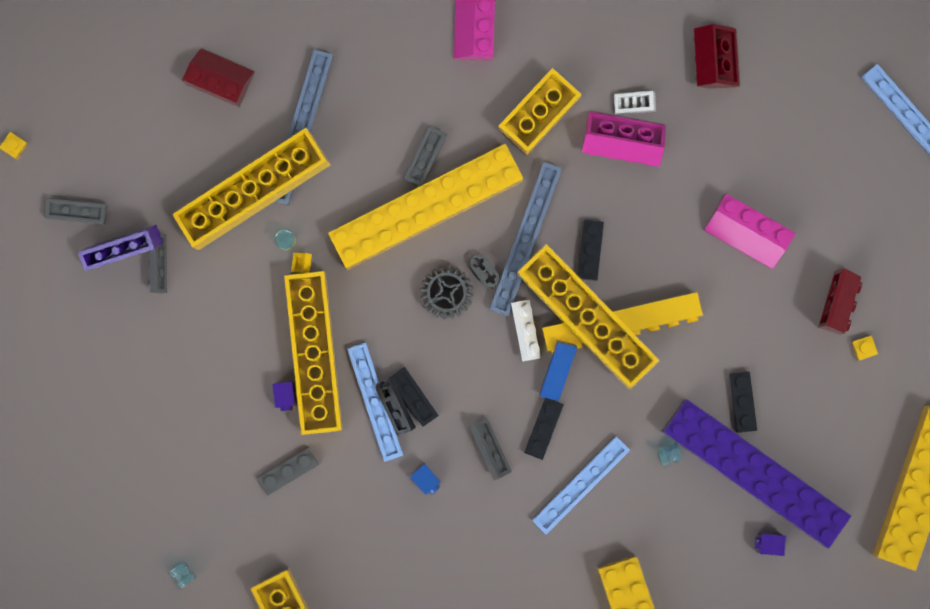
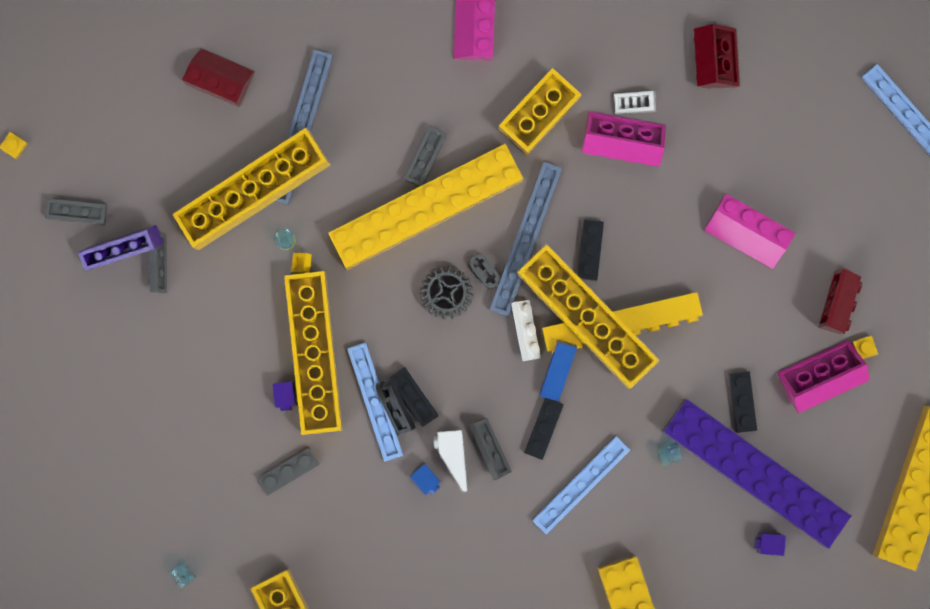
none -> white slope [434,430,467,492]
none -> dark pink slope [777,340,870,414]

